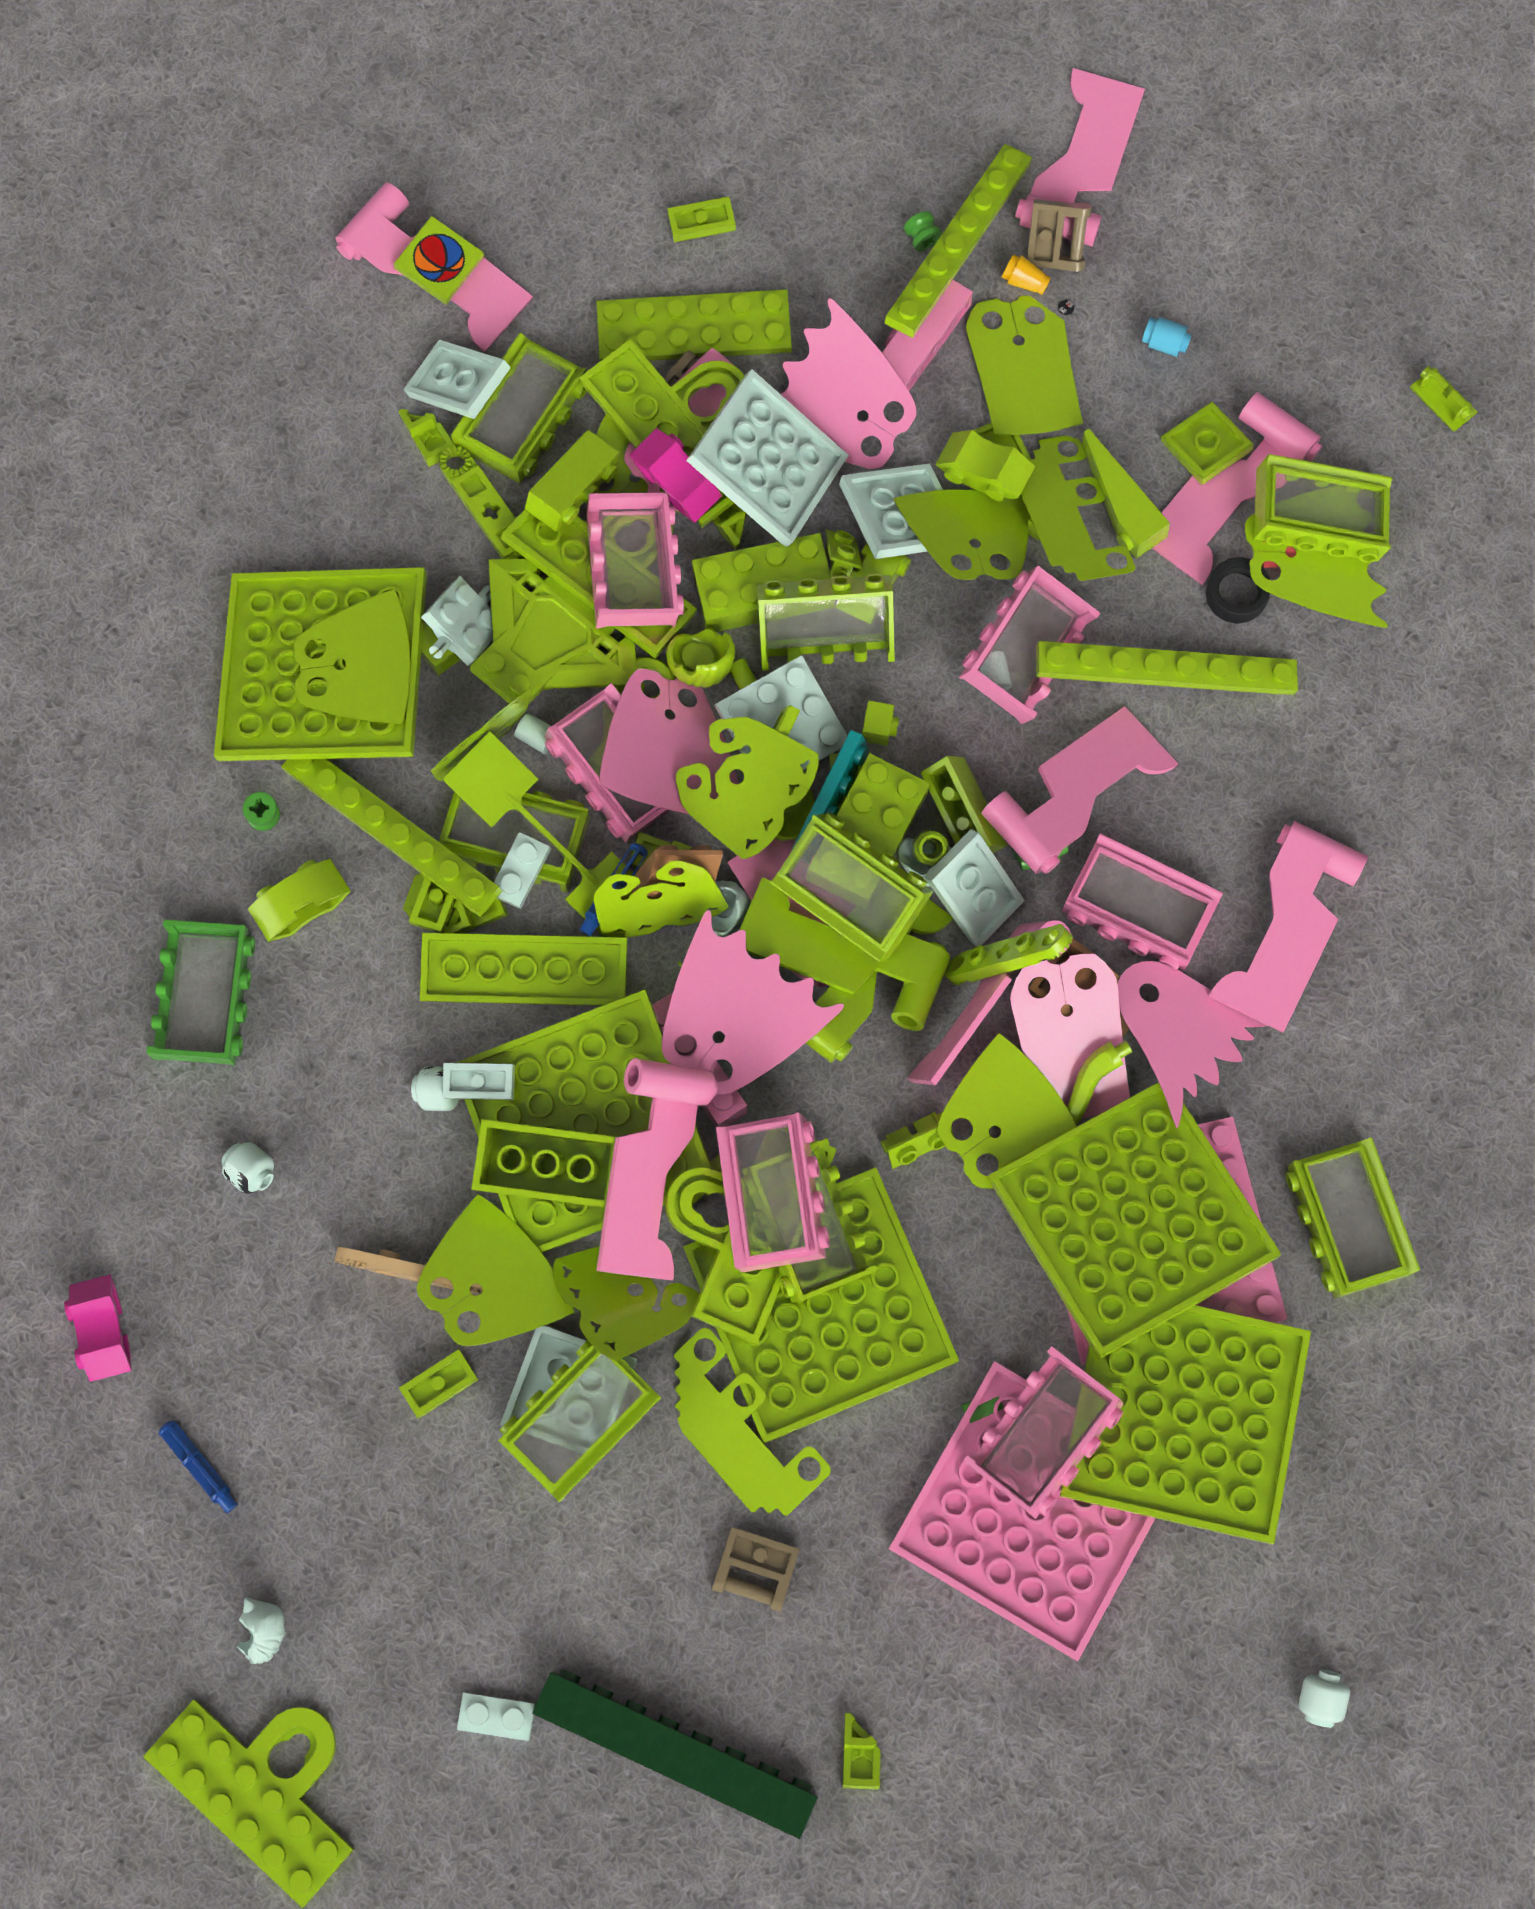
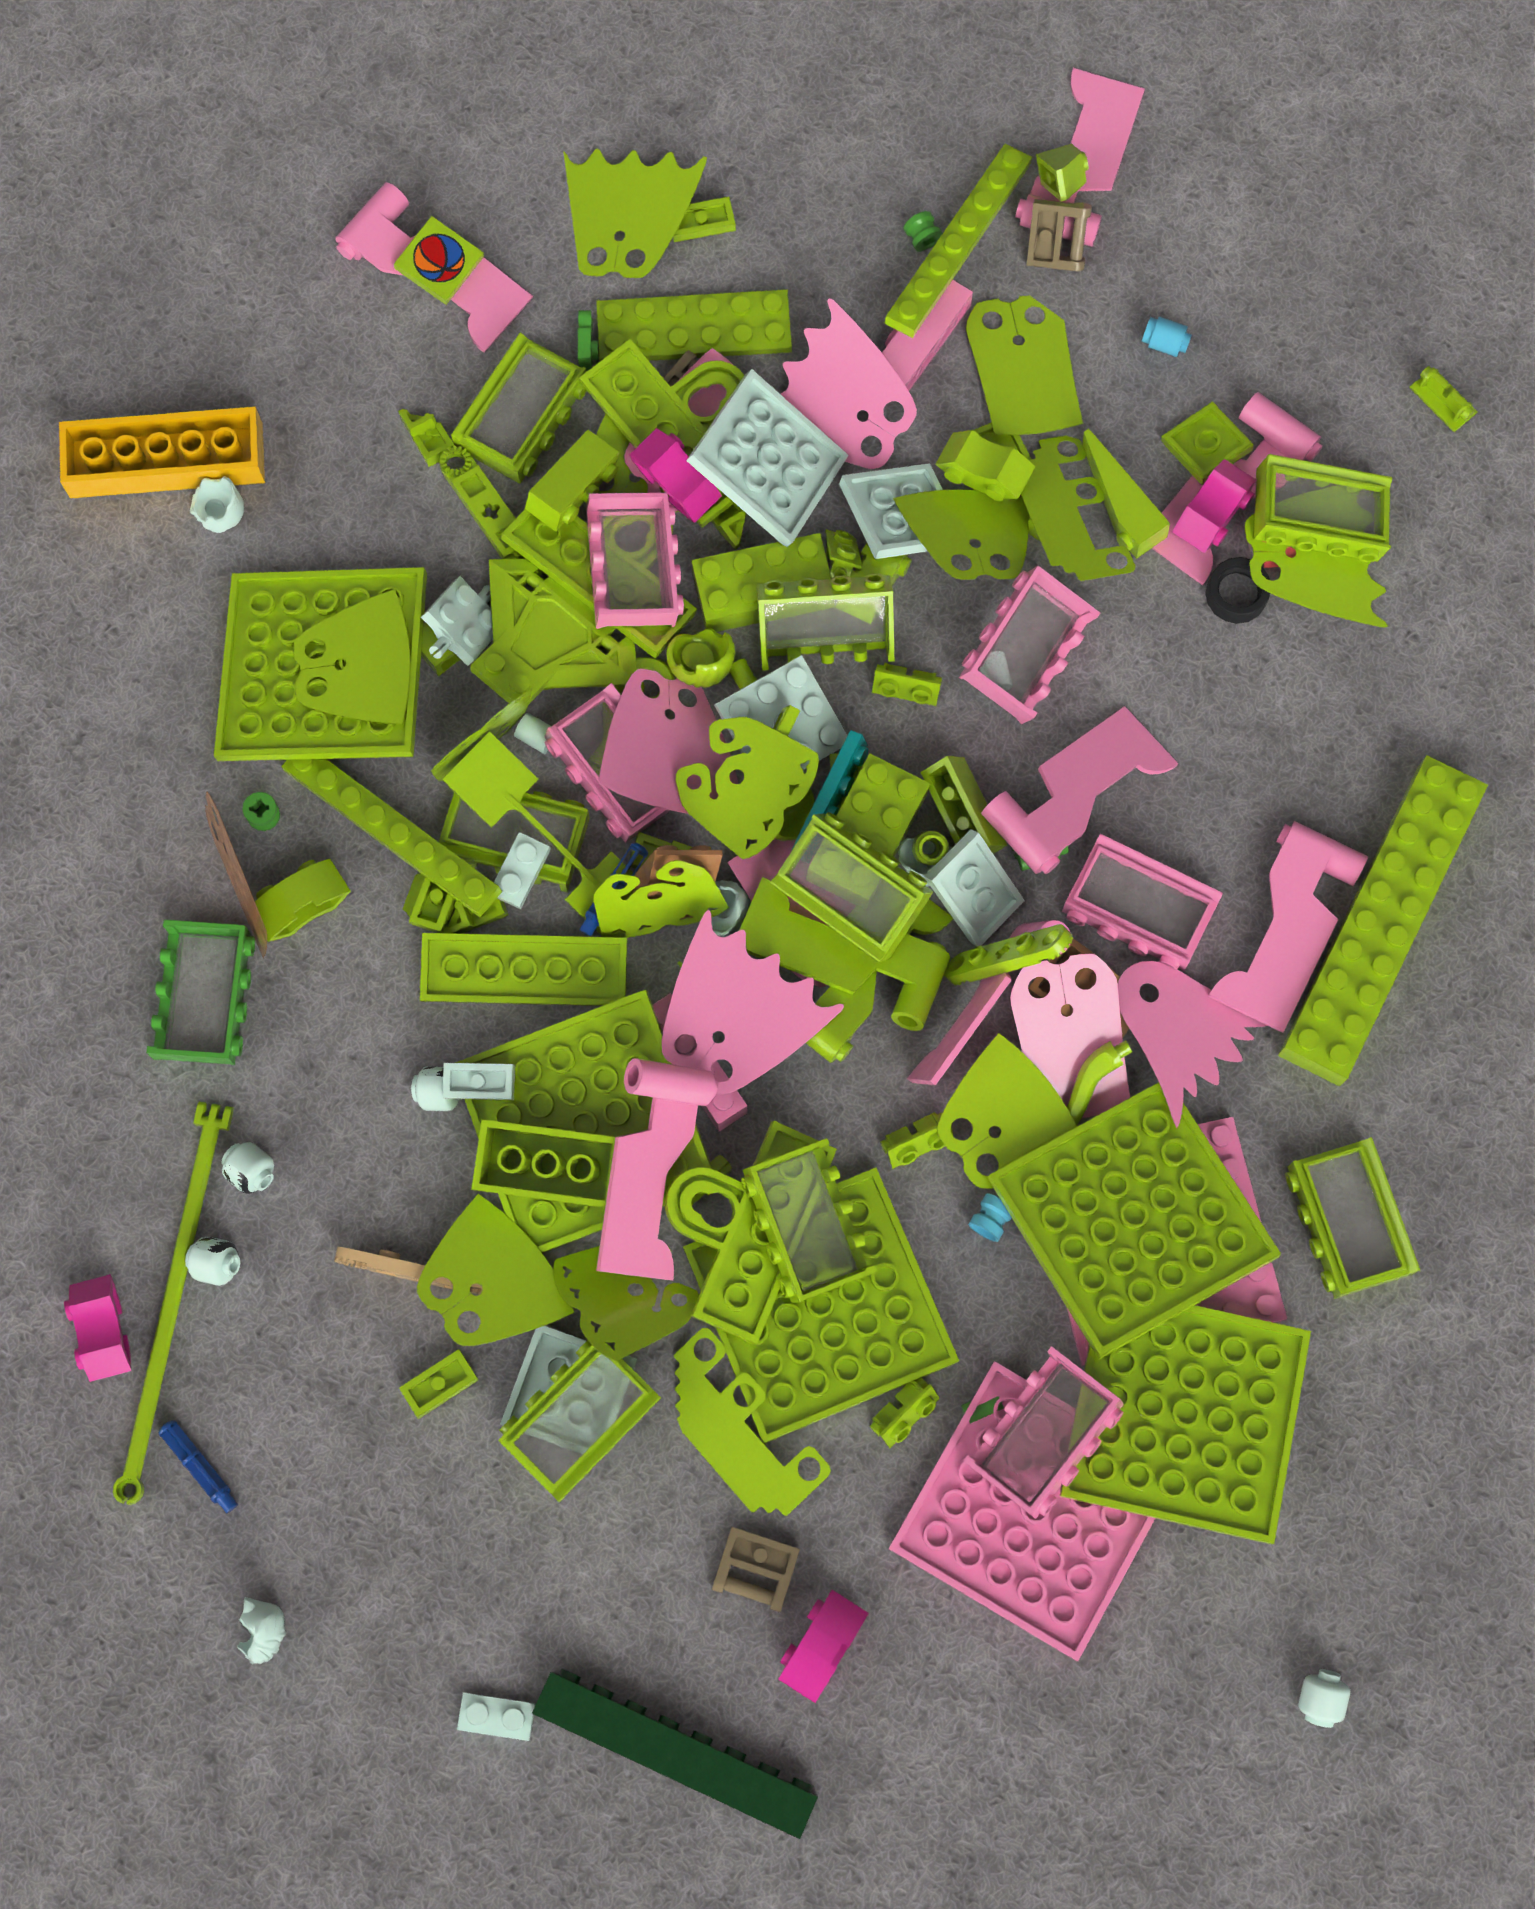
lime plate [143,1699,354,1908] -> none
light aqua plate [403,340,510,419] -> none
window [716,1112,830,1272] -> none
lime slope [843,1713,880,1789] -> none
lime plate [862,700,899,746] -> none
yellow cone [1001,254,1051,295] -> none
lime plate [1036,641,1298,694] -> none
black piece [1058,300,1074,315] -> none
none -> yellow brick [59,406,265,498]
none -> lime hinge [113,1101,234,1505]
none -> light aqua head [185,1237,240,1286]
none -> light aqua hair [190,476,244,533]
none -> medium nougat piece [205,791,267,958]
none -> lime piece [563,149,707,278]
none -> bright green plate [578,310,599,371]
none -> dark pink brick [778,1590,869,1703]
none -> lime hinge [869,1378,940,1448]
none -> lime hinge [872,662,942,706]
none -> medium azure wheel [968,1194,1012,1242]
none -> lime slope [1036,143,1089,202]
none -> dark pink brick [1172,459,1257,553]
none -> lime brick [1278,755,1488,1087]

